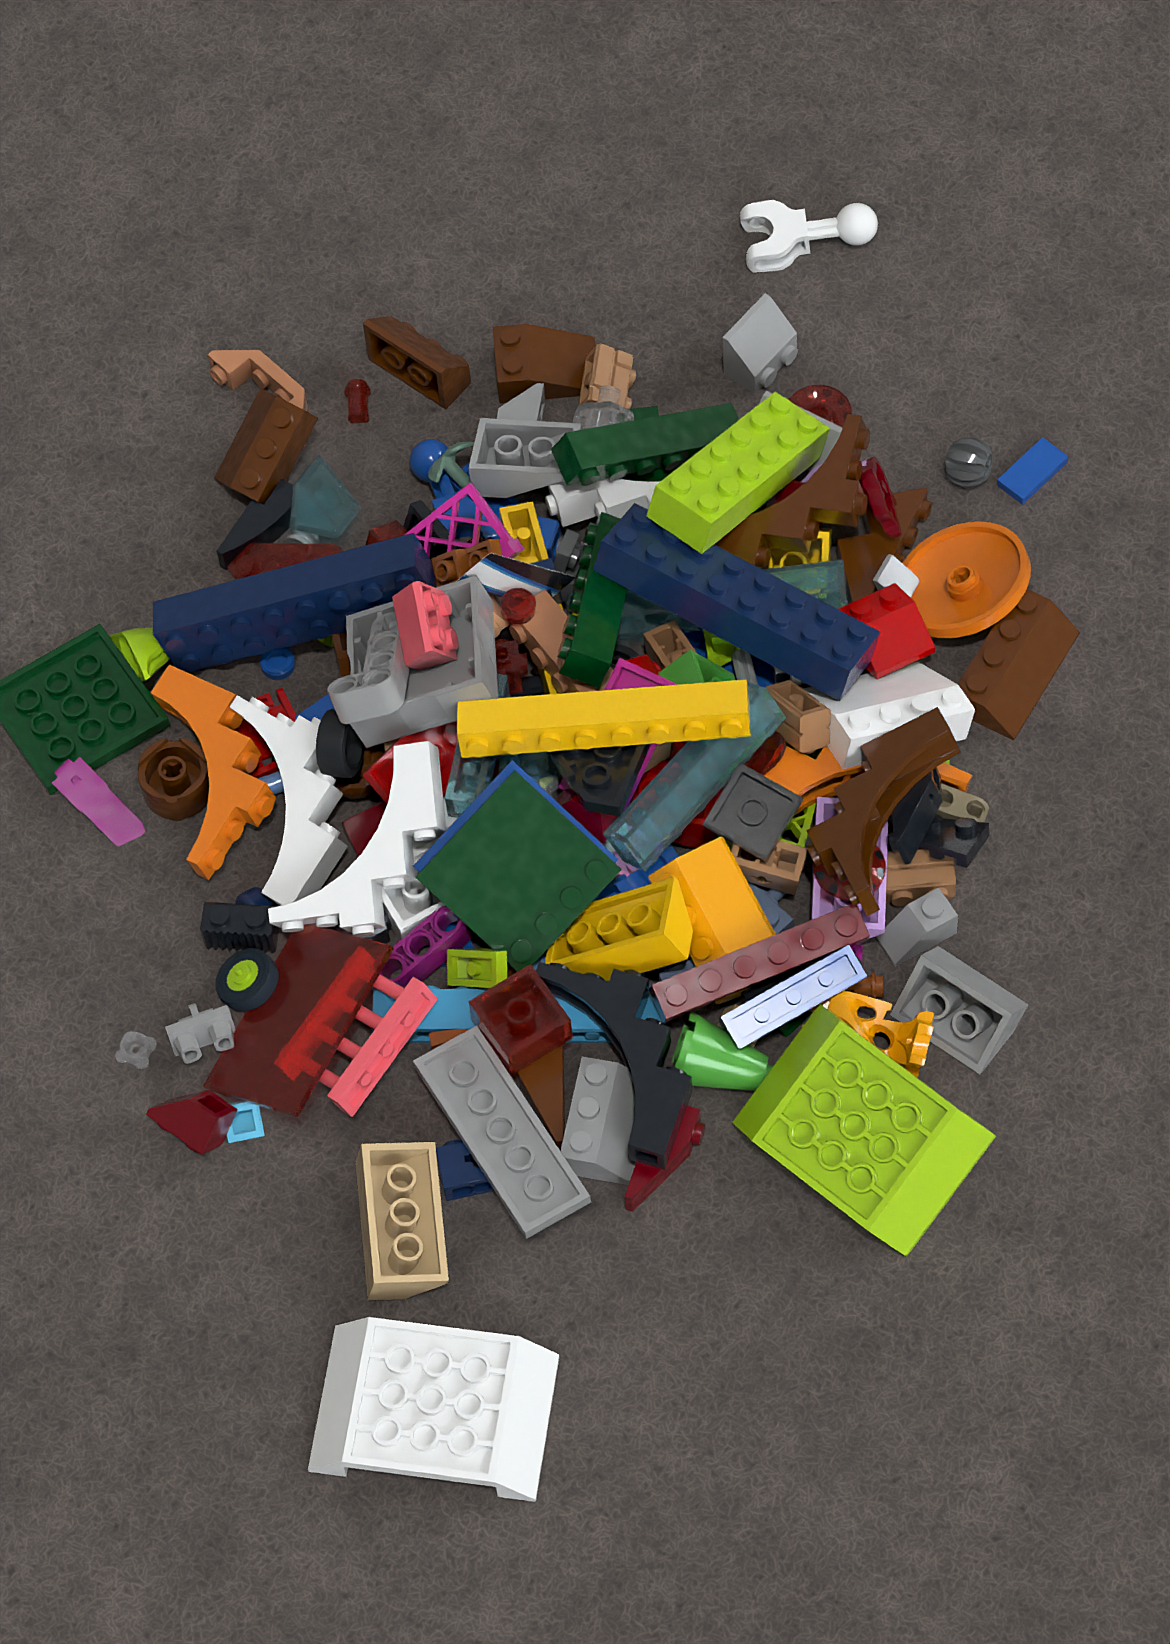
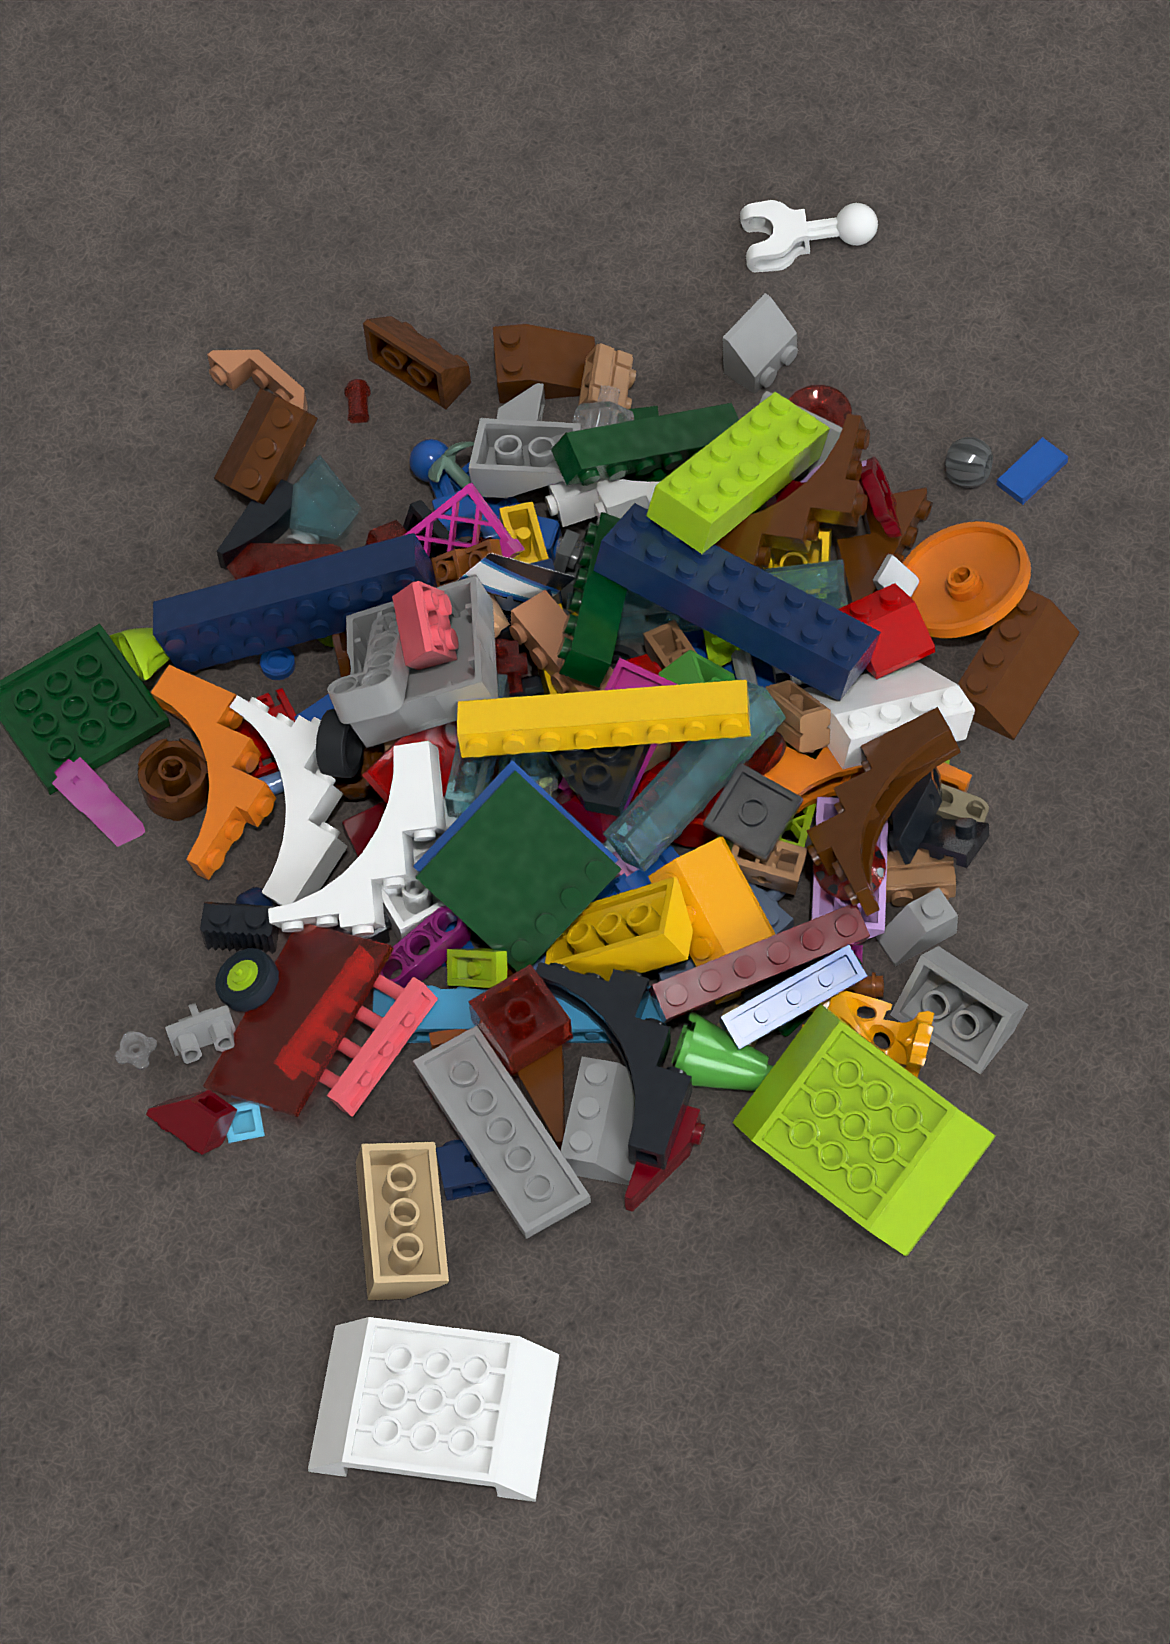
clear red tile [501,588,536,625] -> none

